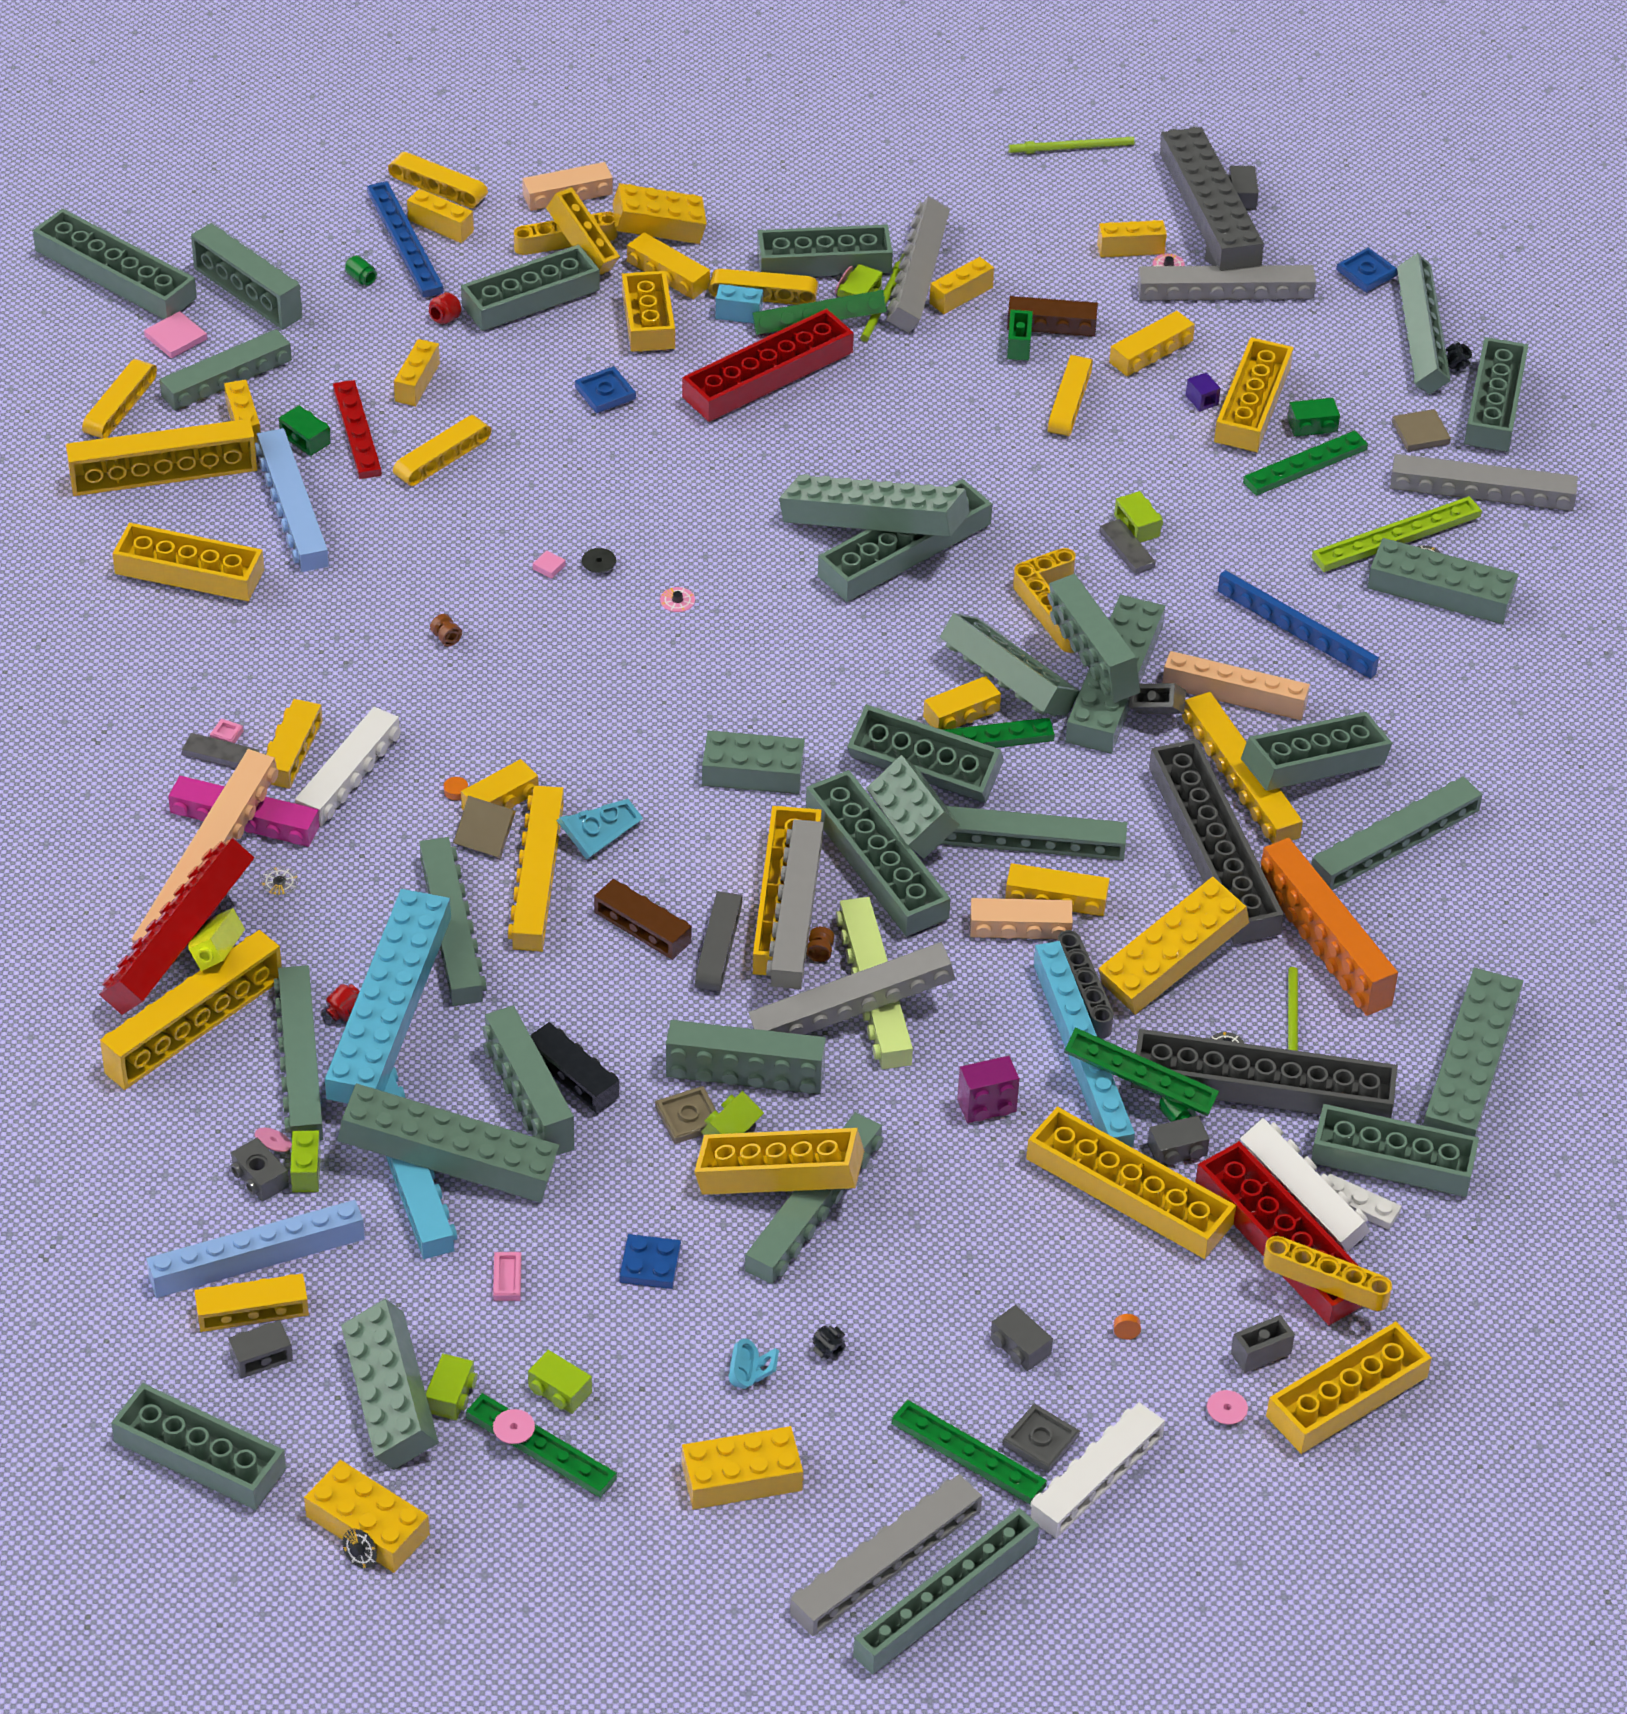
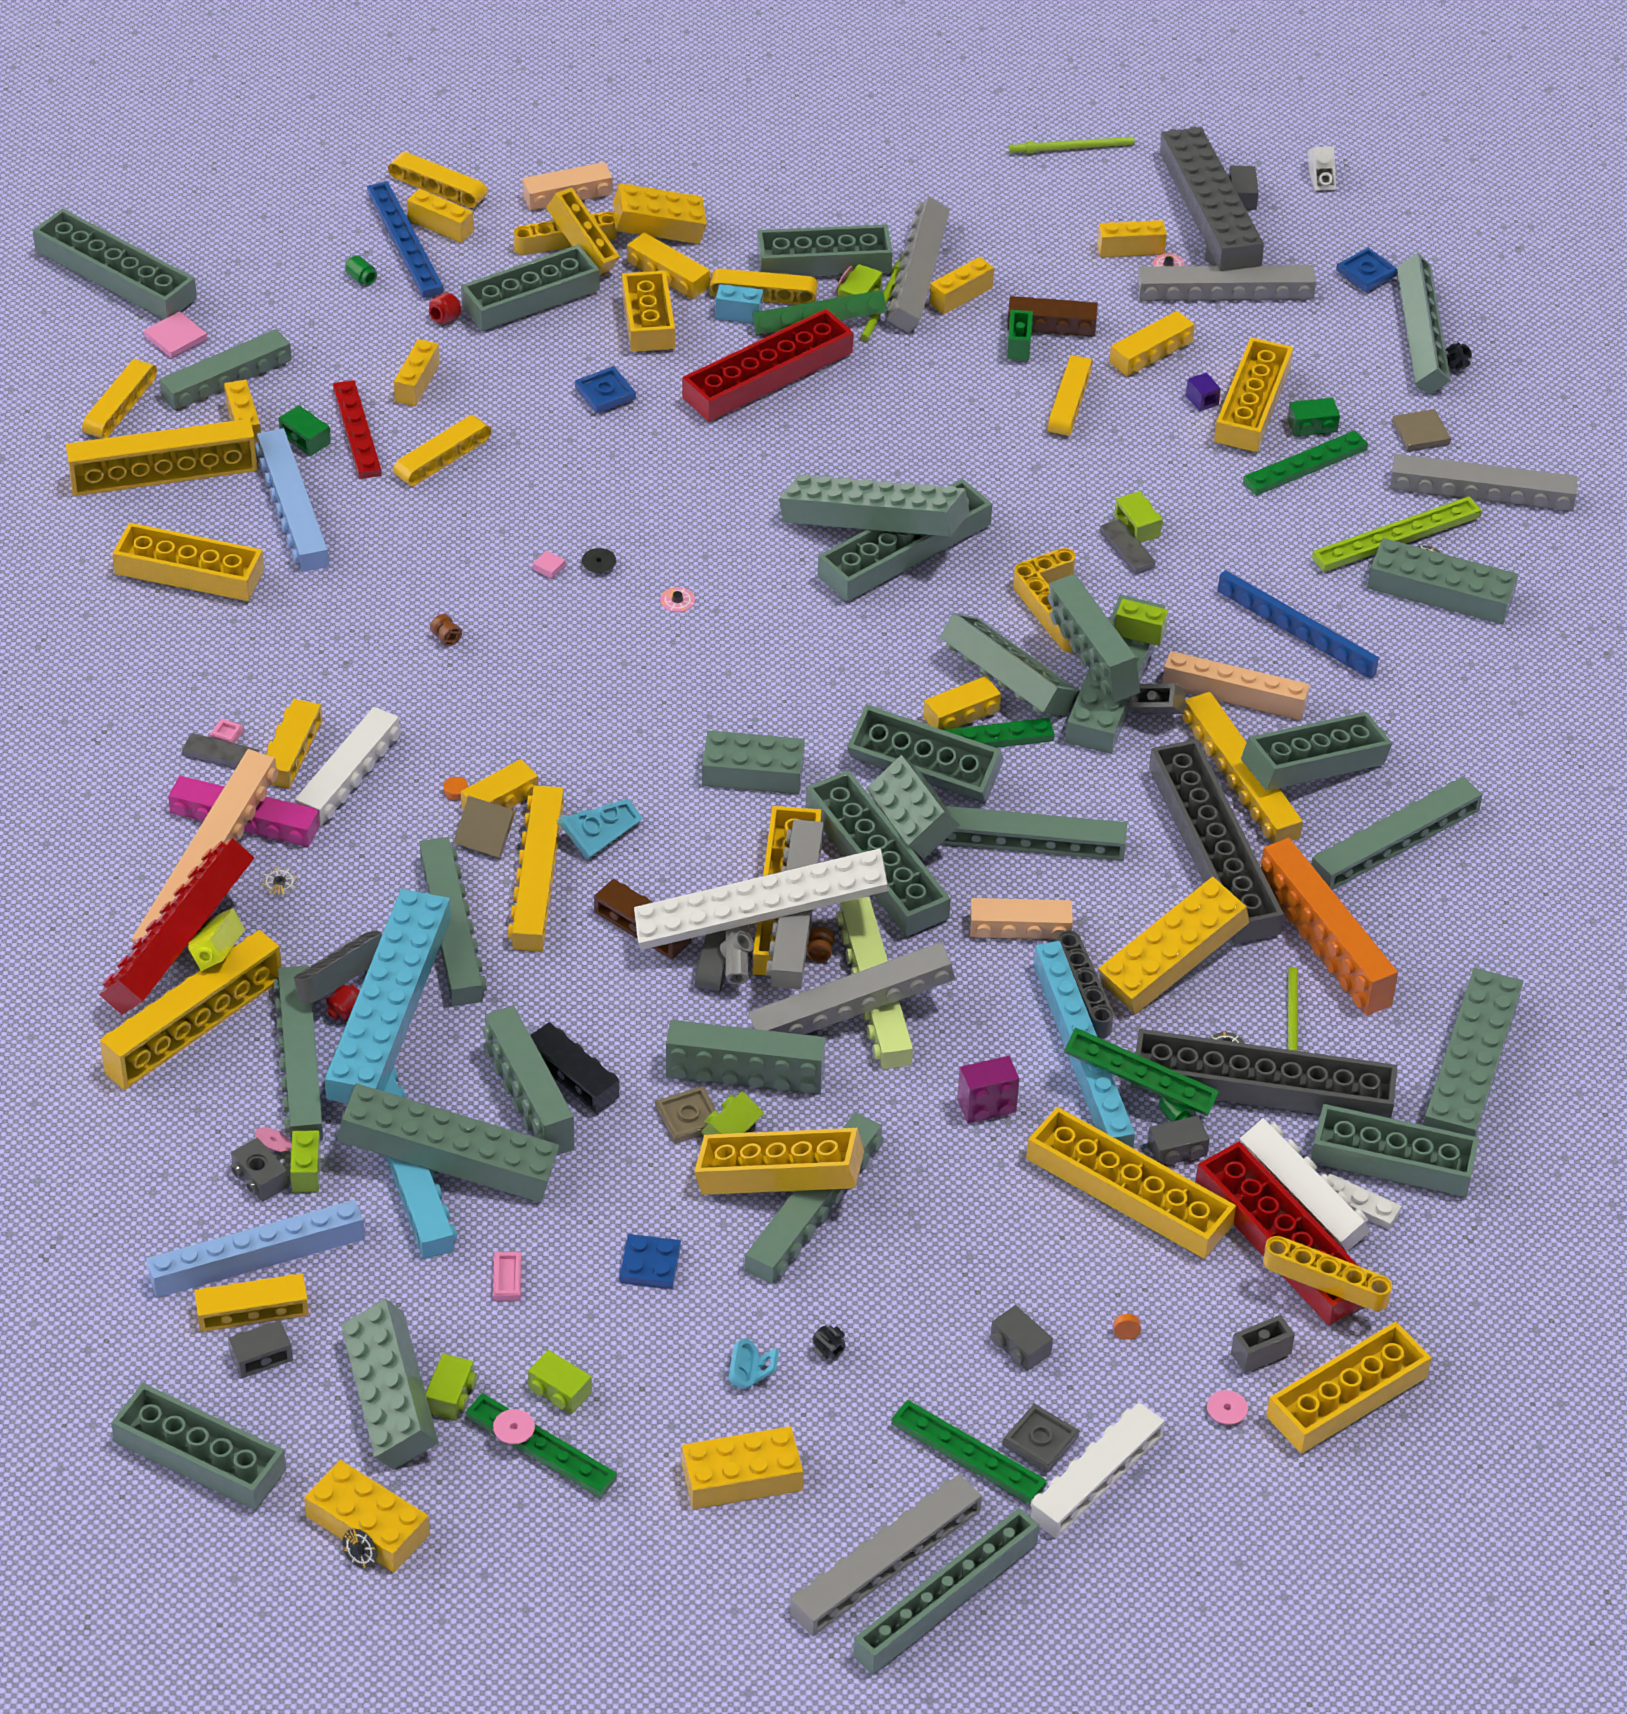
sand green brick [191,223,302,330] -> none
yellow brick [1005,863,1110,917] -> none
sand green brick [1464,337,1529,452] -> none
none -> dark grey beam [293,931,382,1004]
none -> white plate [634,848,889,950]
none -> light grey piece [720,925,754,985]
none -> lime brick [1115,598,1169,646]
none -> white slope [1308,146,1336,191]

